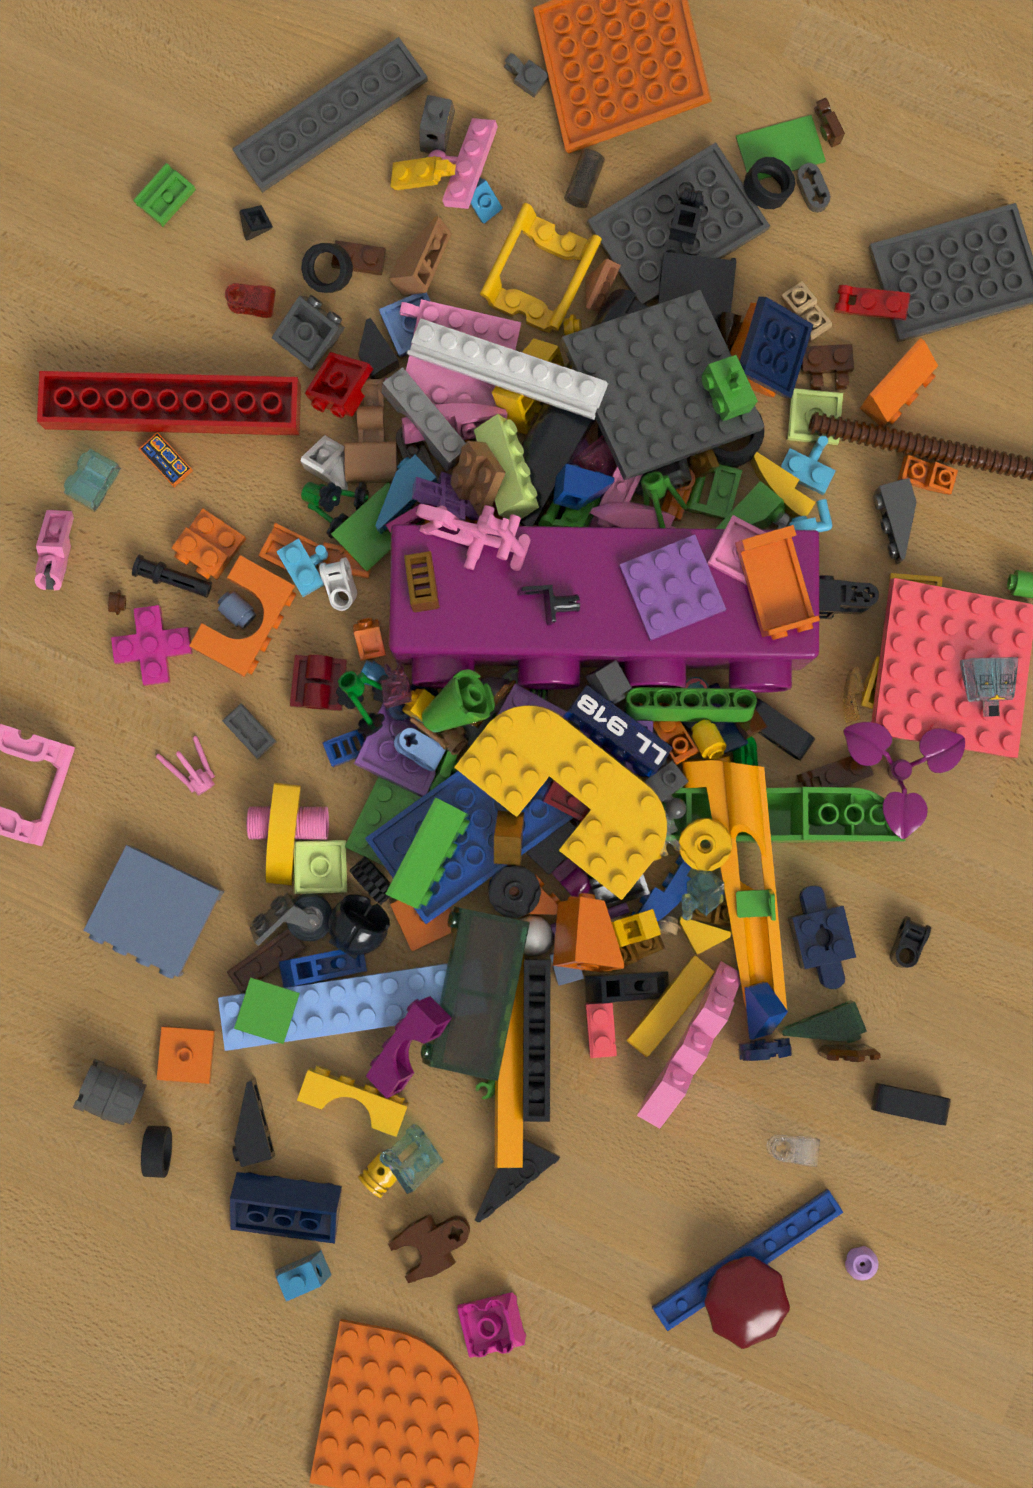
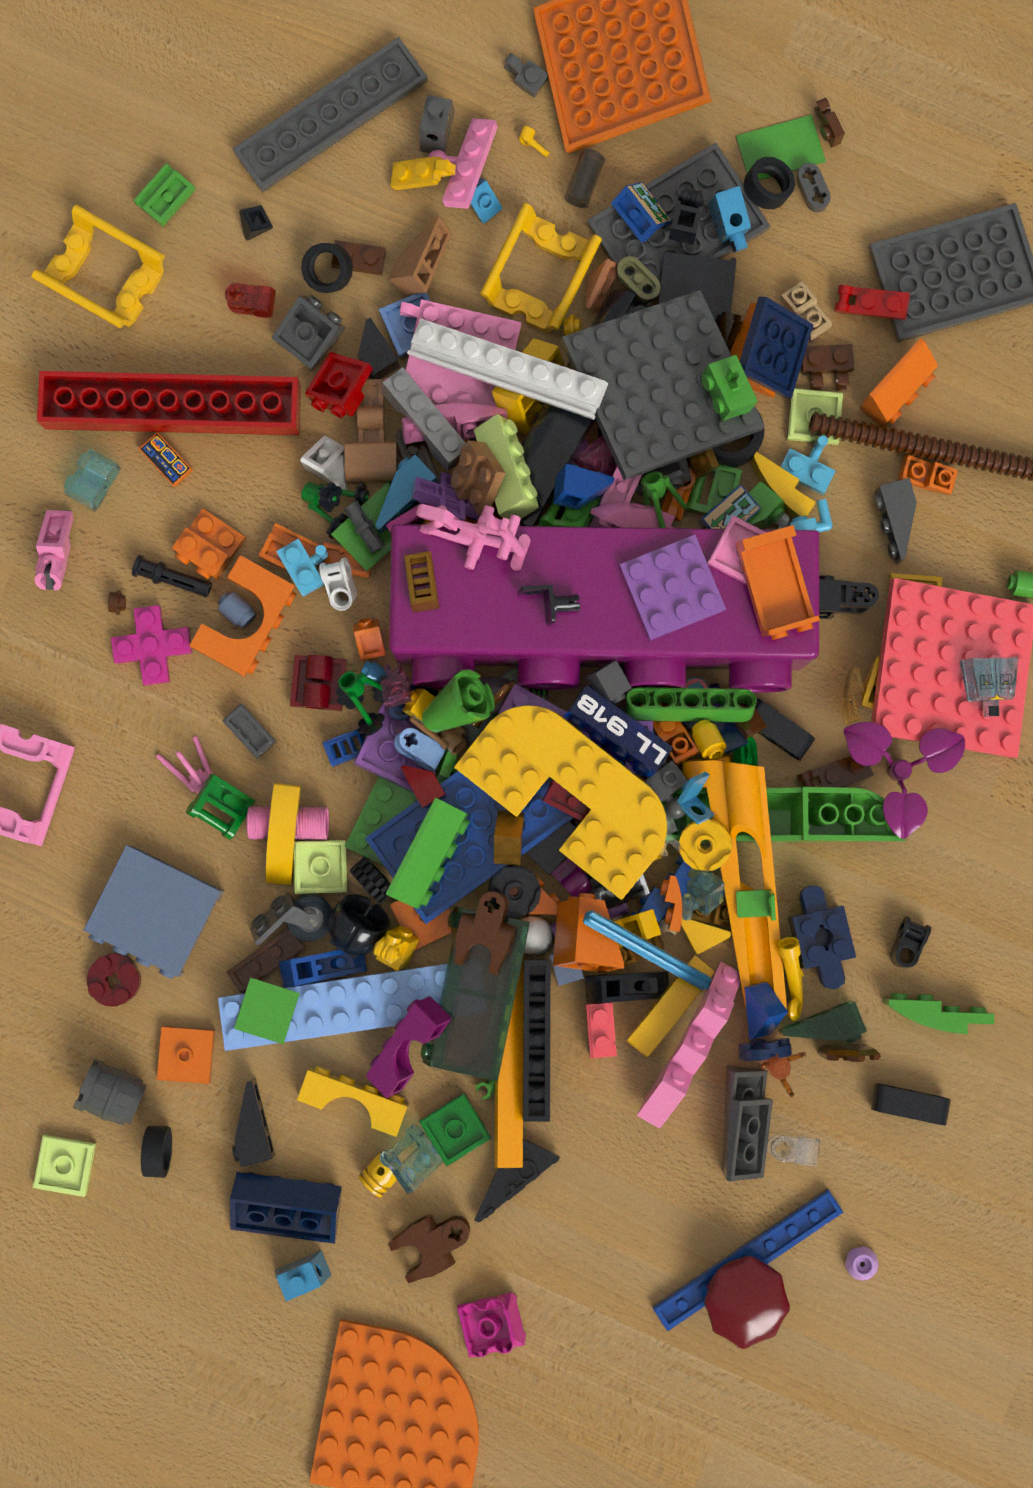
none -> yellow piece [32,204,165,329]
none -> yellowish green tile [33,1134,96,1197]
none -> dark red plate [87,954,141,1007]
none -> green plate [186,773,255,840]
none -> dark grey pin [344,501,385,554]
none -> yellow brick [374,926,420,971]
none -> red slope [401,765,446,808]
none -> green plate [419,1092,492,1167]
none -> reddish brown piece [454,891,516,975]
none -> yellow hand [519,126,550,158]
none -> dark azure axle [583,910,712,990]
none -> blue panel [611,182,672,243]
none -> olive plate [617,256,661,303]
none -> orange slope [660,875,682,932]
none -> dark azure bracket [677,772,715,825]
none -> panel [698,485,760,529]
none -> dark azure torso [707,186,751,253]
none -> dark grey slope [722,1065,773,1182]
none -> clear orange plant [761,1052,806,1097]
none -> yellow plant [778,937,804,1021]
none -> bright green slope [883,993,994,1034]

